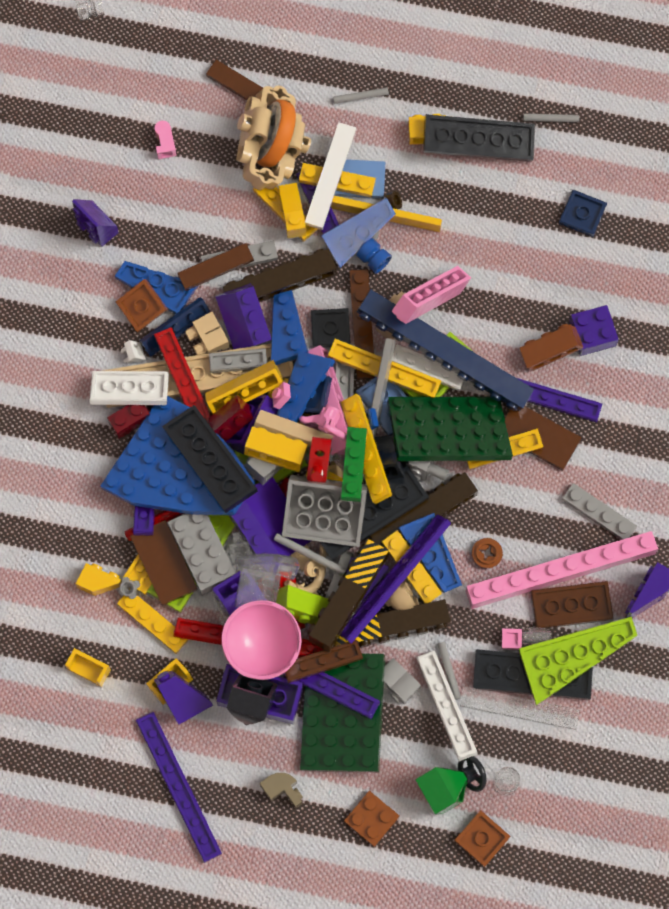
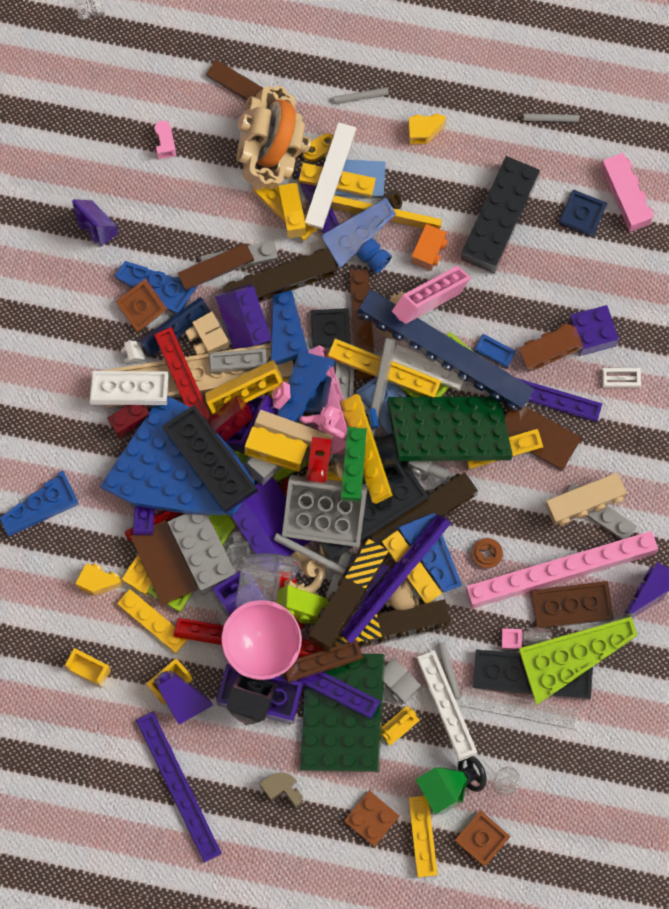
light grey plate [118,577,140,599] -> none
black plate [423,114,535,162] -> none
none -> blue wing [0,470,79,537]
none -> yellow plate [303,133,334,162]
none -> yellow hinge [381,706,420,746]
none -> yellow plate [408,796,438,878]
none -> orange brick [411,224,448,271]
none -> black brick [461,156,540,274]
none -> blue tile [474,334,516,368]
none -> tan brick [545,472,627,526]
none -> bright pink brick [601,153,653,232]
none -> white tile [602,368,641,388]

